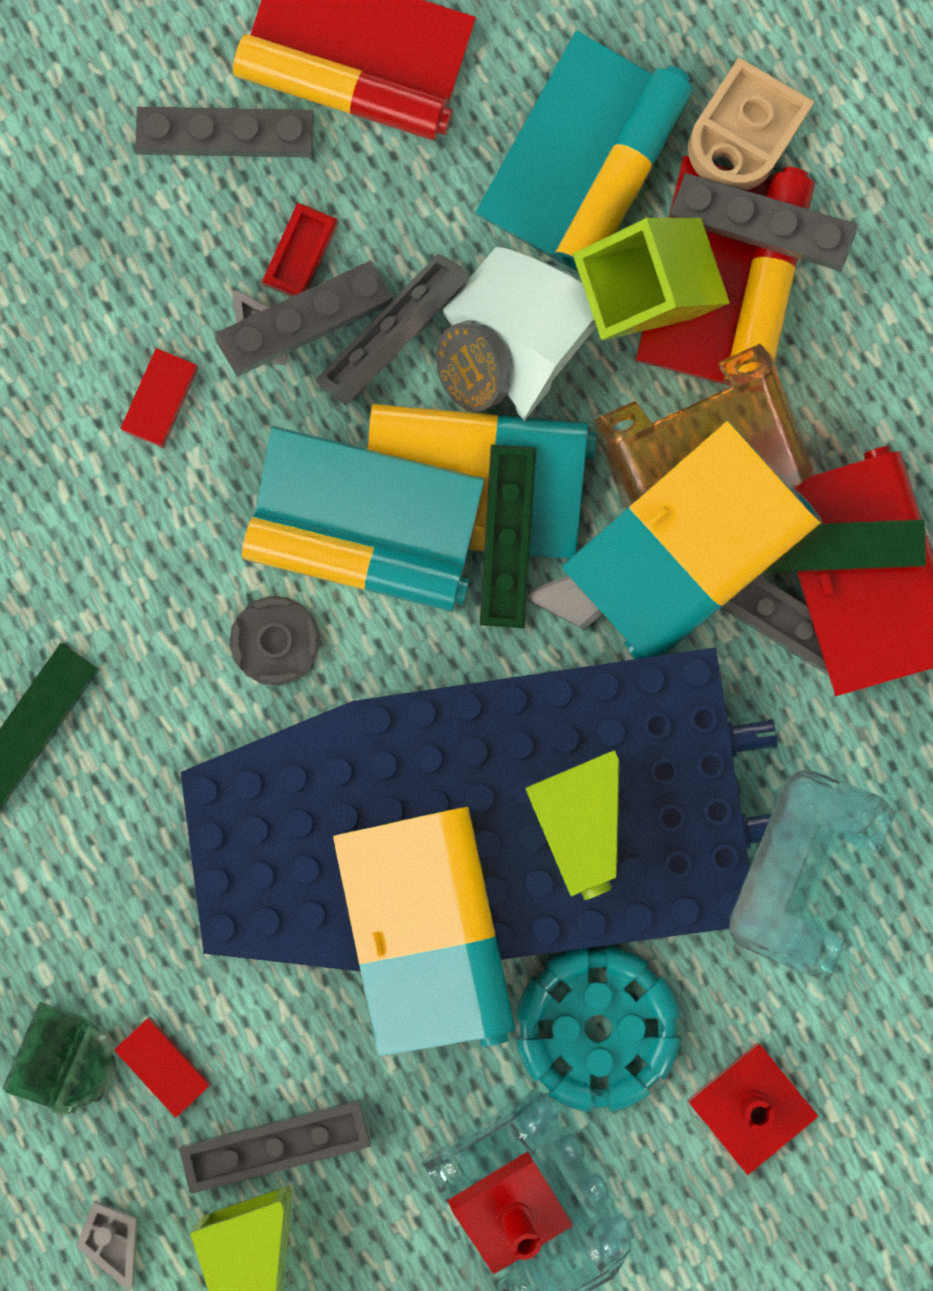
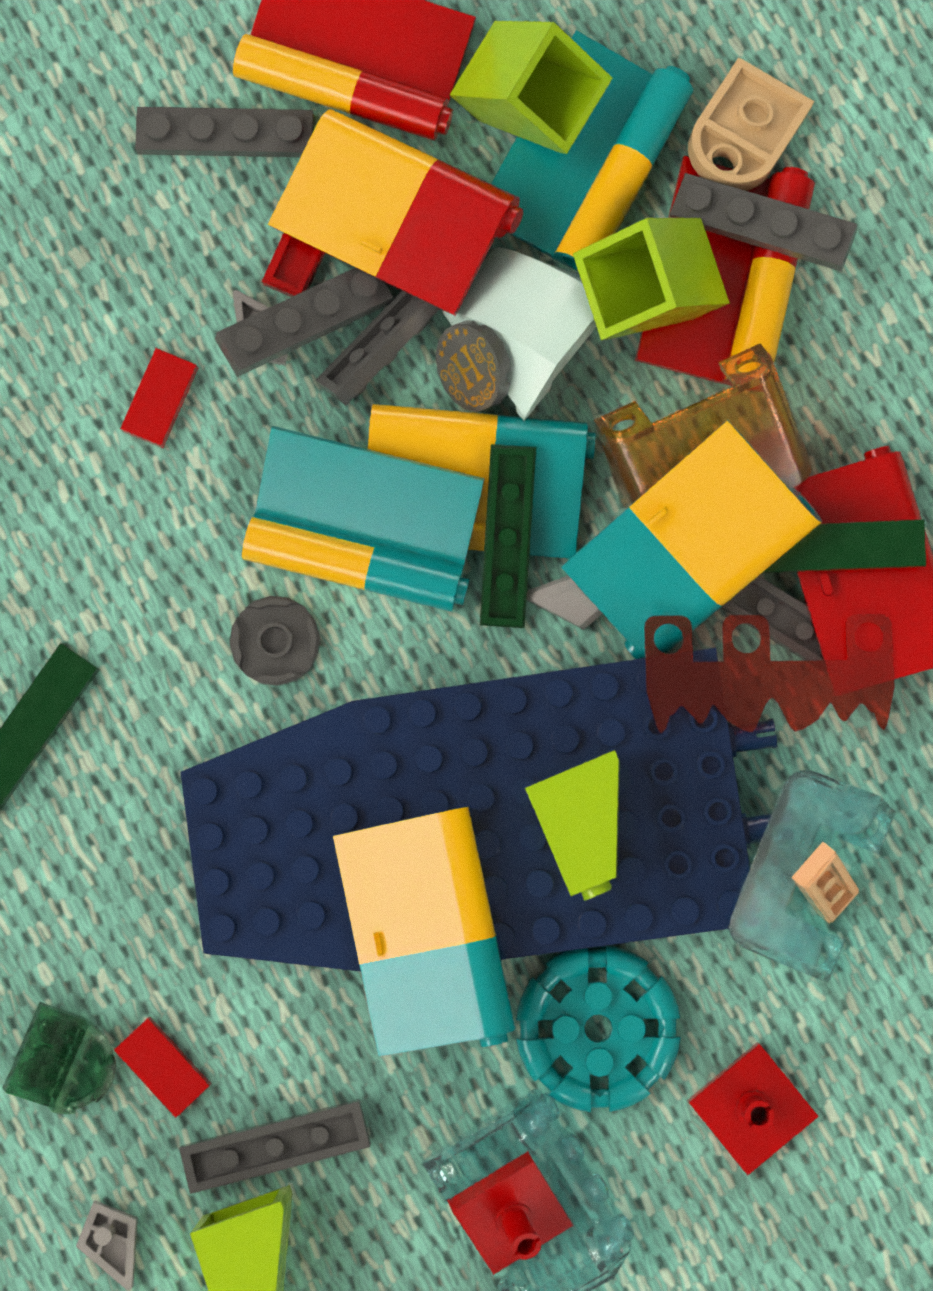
none -> door [268,109,523,316]
none -> lime slope [450,21,613,154]
none -> clear red piece [644,614,895,733]
none -> light nougat tile [791,842,859,924]

